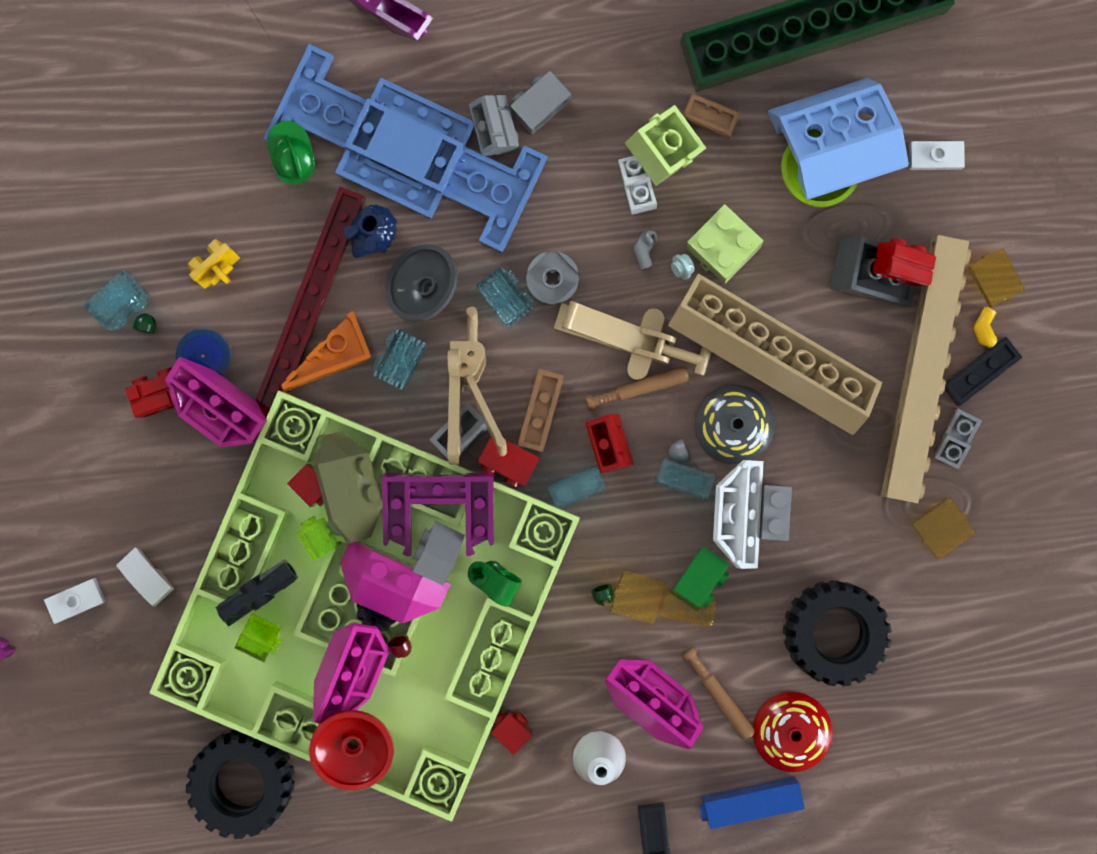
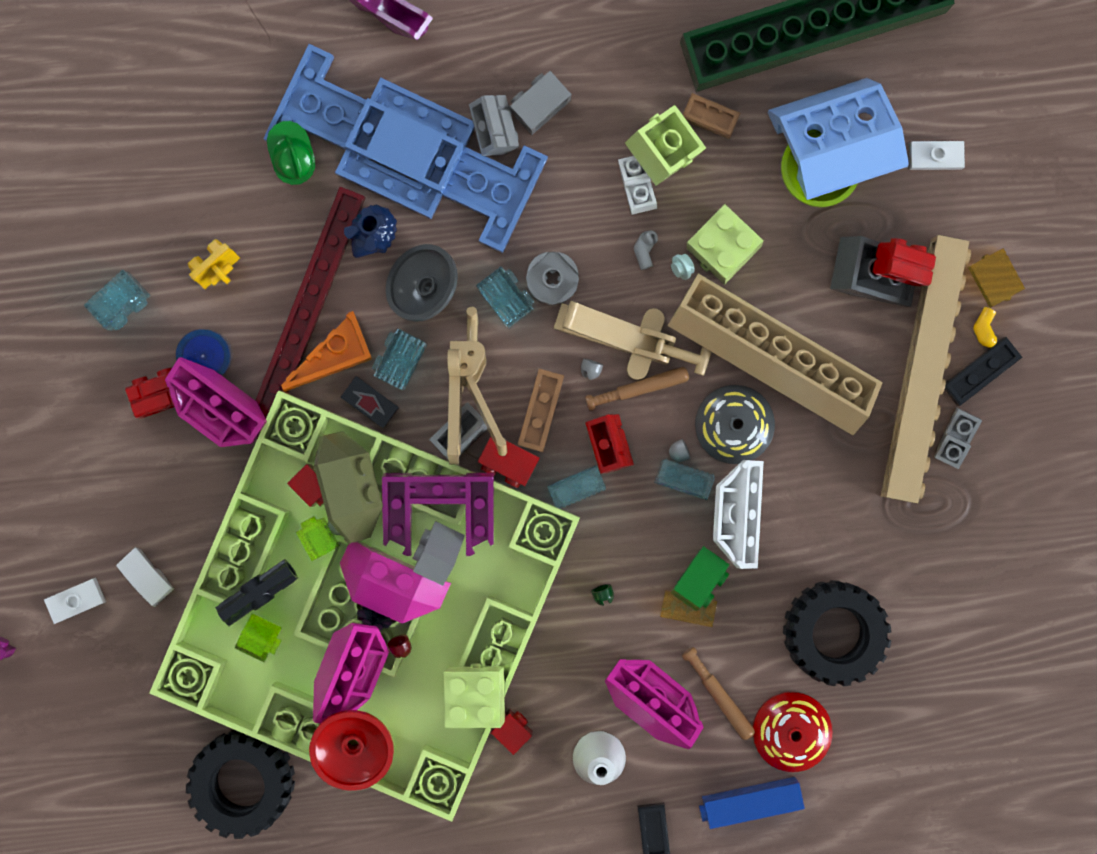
dark green hinge [132,313,156,334] -> none
green piece [468,561,522,607] -> none
clear yellow piece [610,570,666,625] -> none
light grey brick [759,485,792,541] -> none
clear yellow piece [912,497,976,560] -> none
none -> black tile [341,376,399,429]
none -> yellowish green brick [444,664,505,728]
none -> light grey hinge [581,358,603,380]

